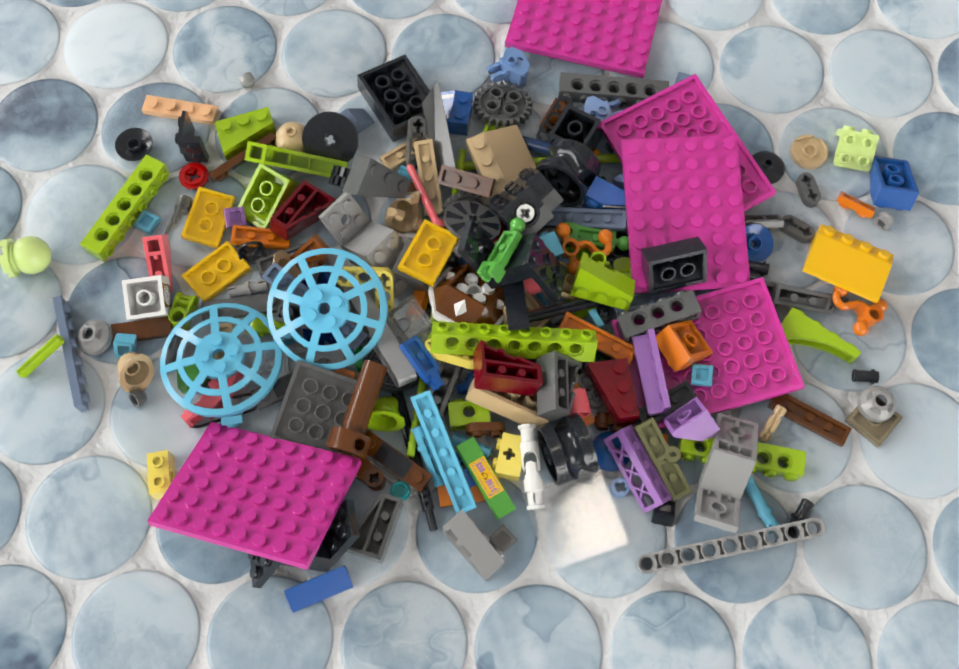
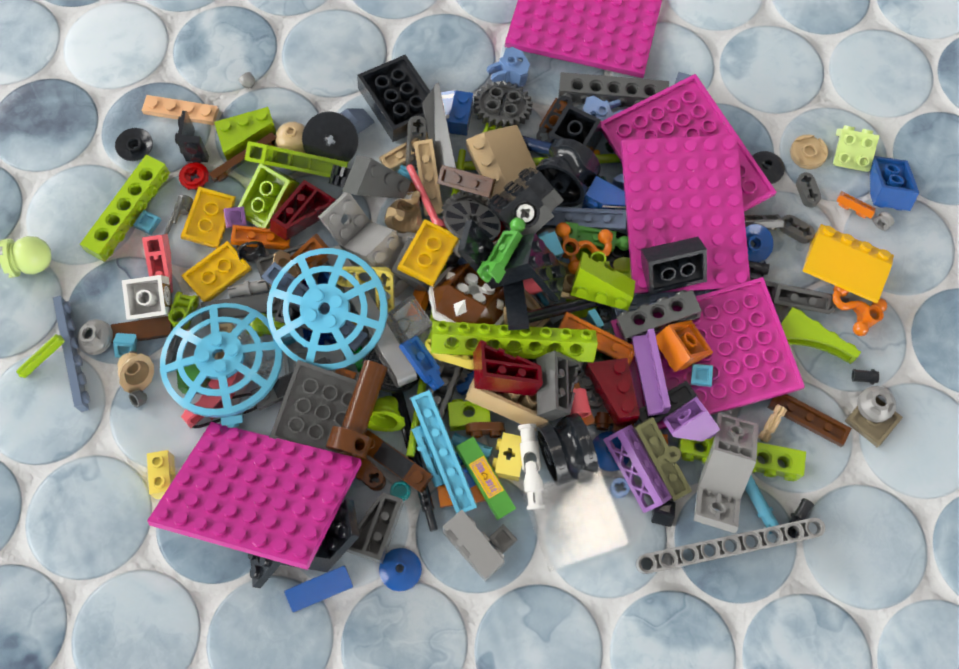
none -> blue dish [379,548,422,591]

